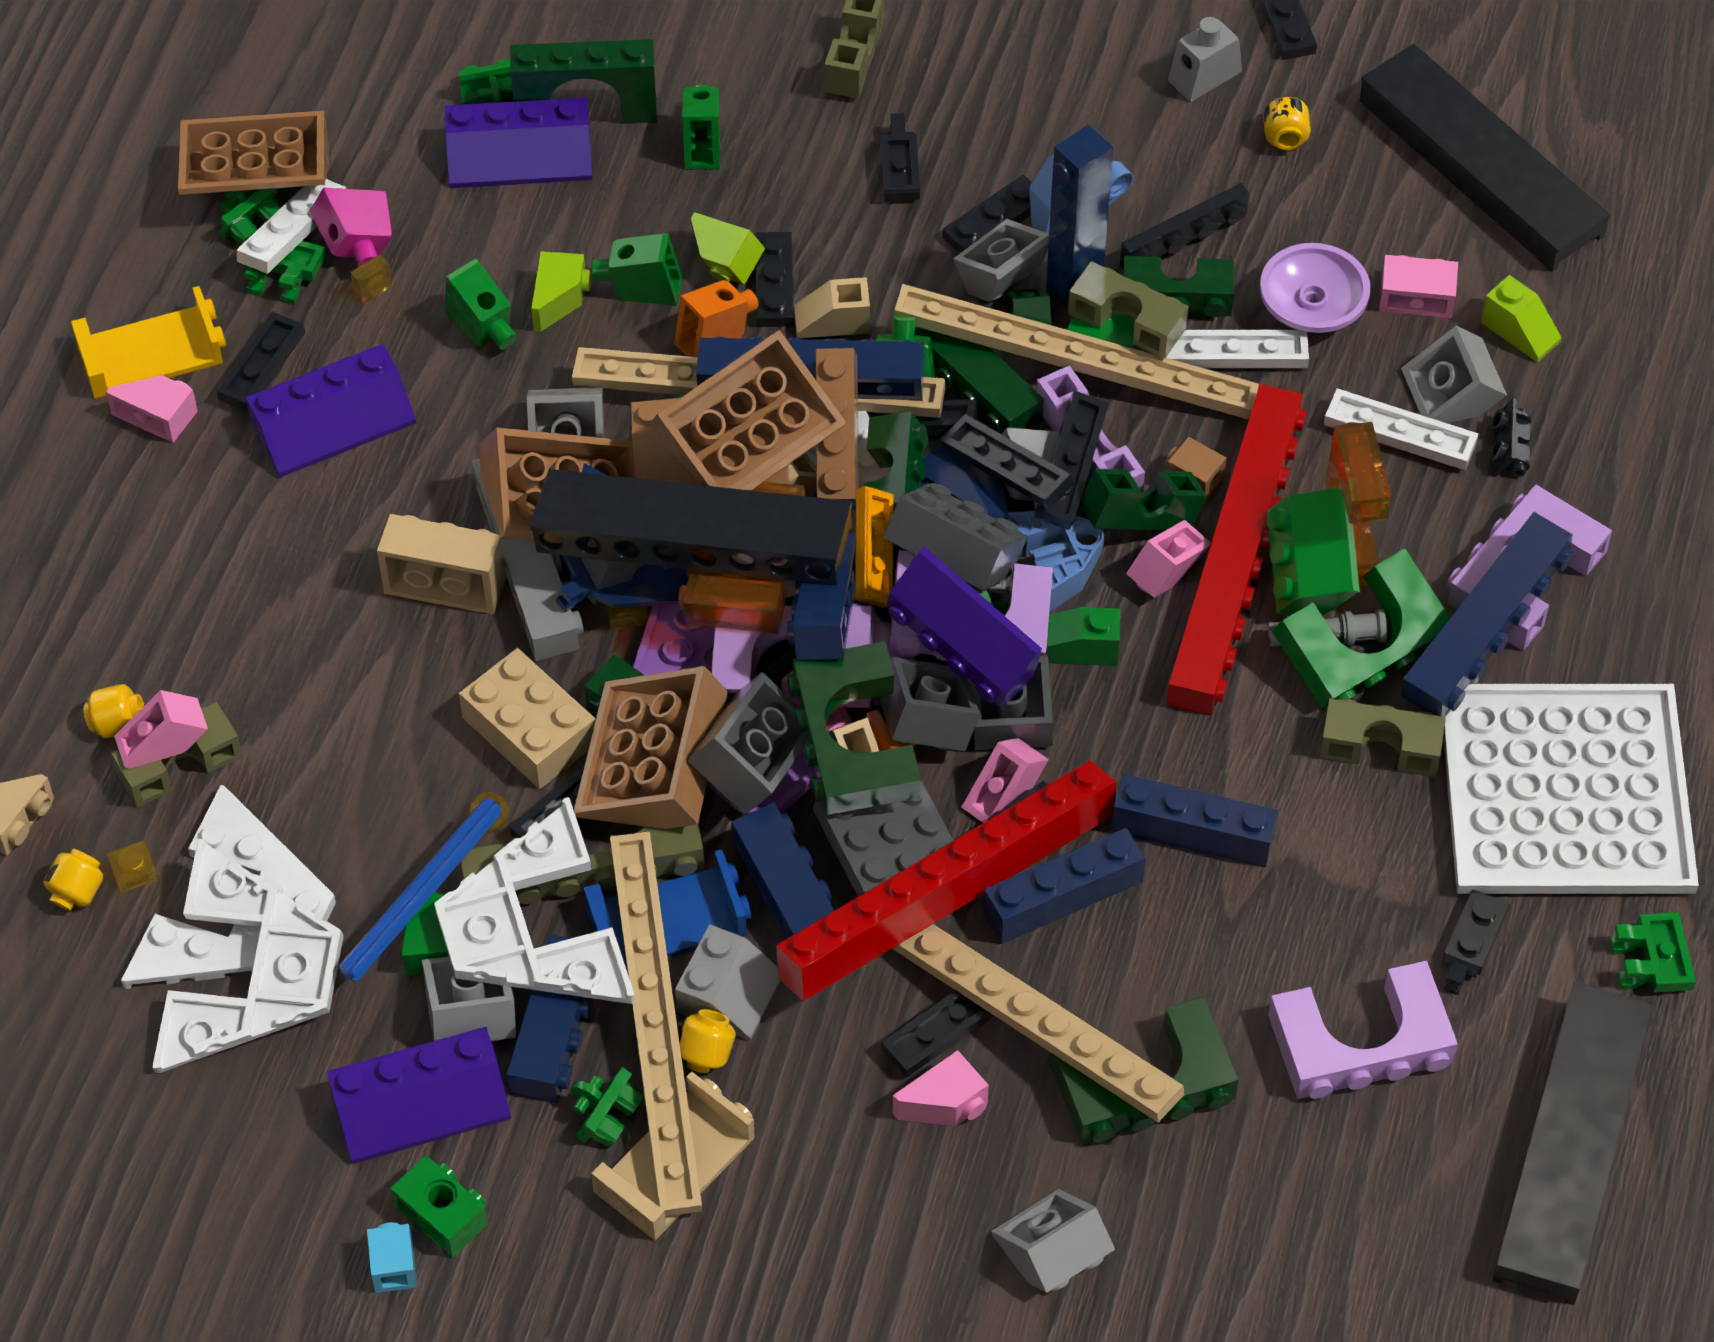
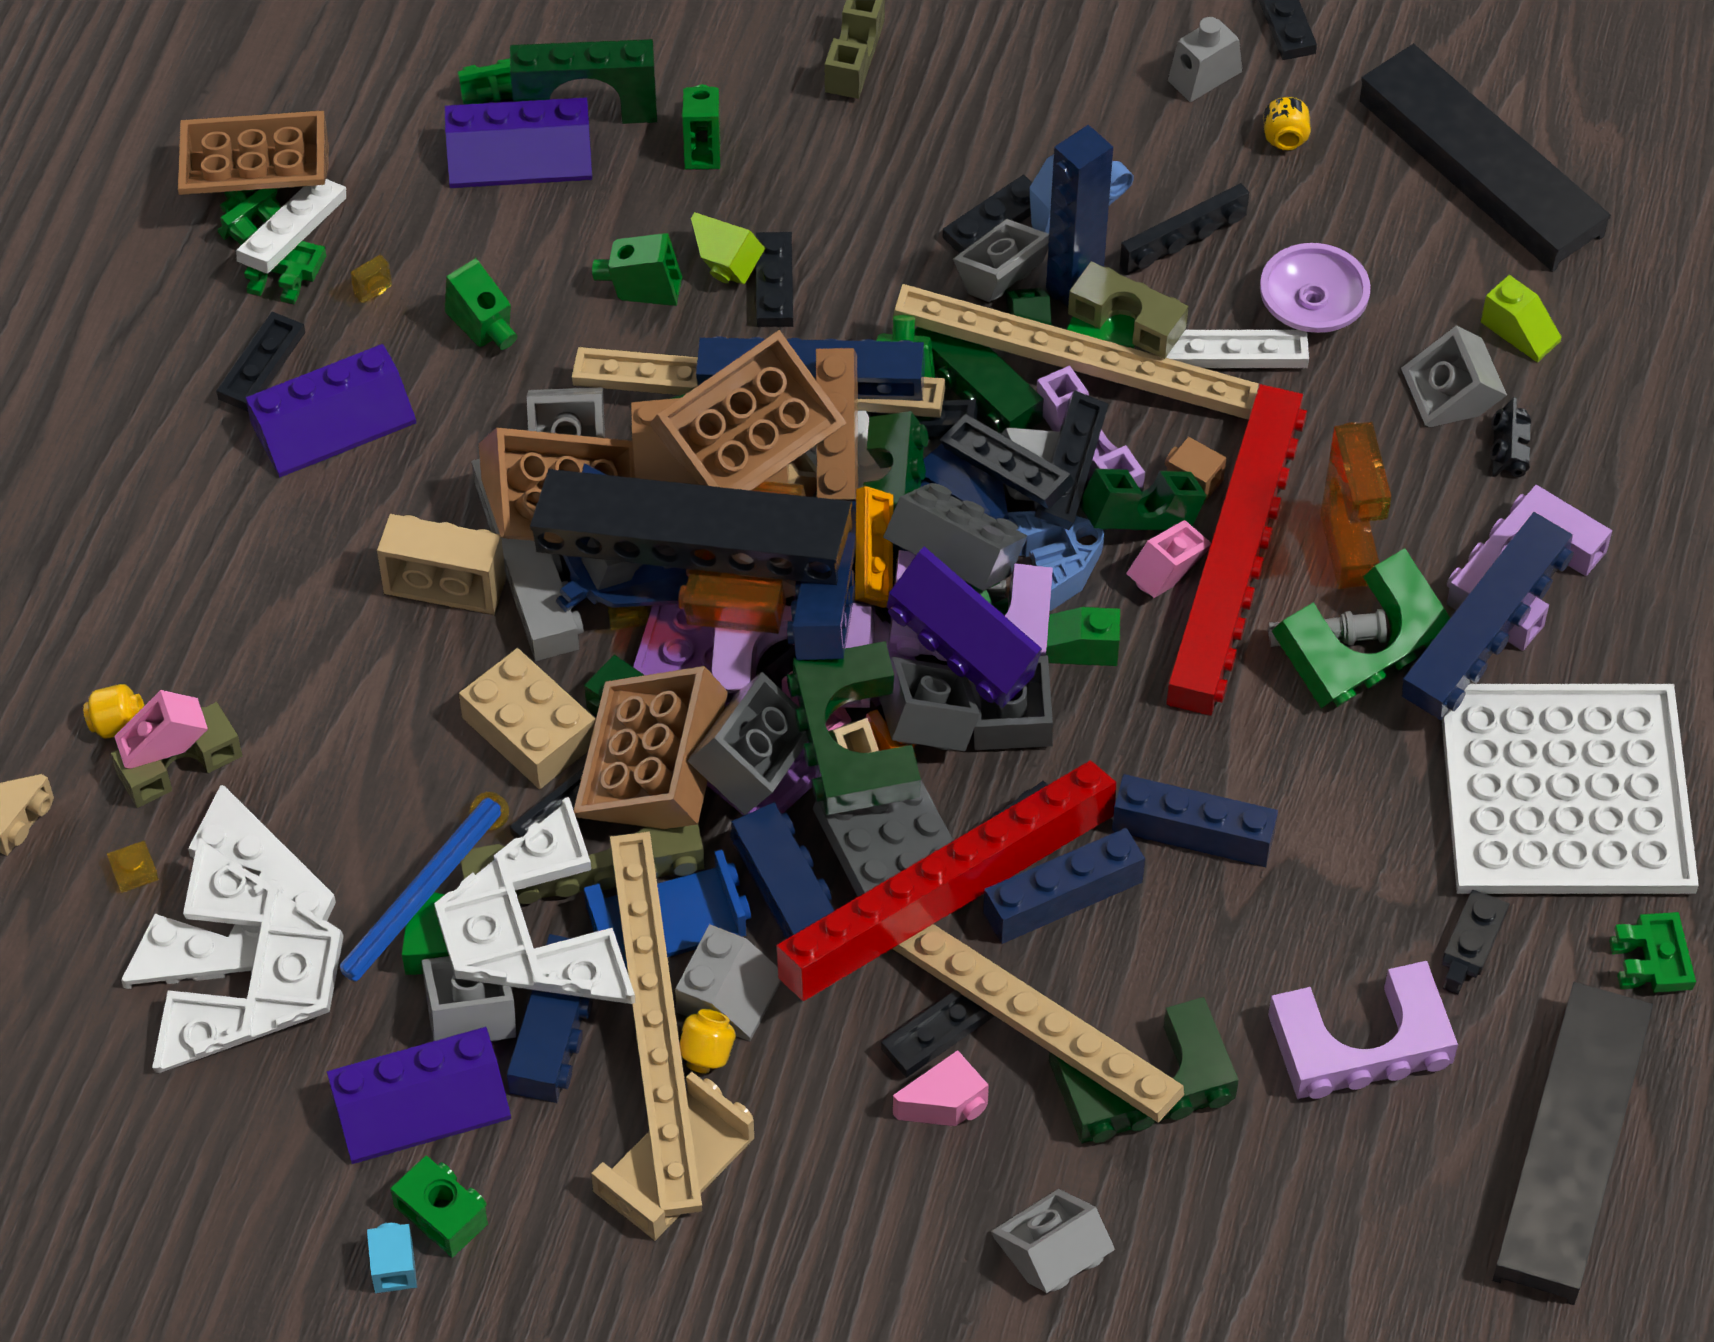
yellow head [43,849,104,911] -> none
yellow panel [71,286,226,399] -> none
bright pink slope [106,375,198,443] -> none
dark pink torso [310,188,392,270] -> none
lime slope [531,251,592,332] -> none
green hips [571,1067,644,1148] -> none
orange torso [674,280,759,357] -> none
tan slope [794,277,870,338] -> none
black hinge [881,113,920,201] -> none
bright pink slope [962,738,1049,823] -> none
dark green arch [1123,256,1234,317] -> none
green slope [1267,487,1360,616] -> none
olive arch [1319,698,1446,777] -> none
white plate [1324,388,1479,470] -> none
bright pink brick [1379,255,1458,319] -> none

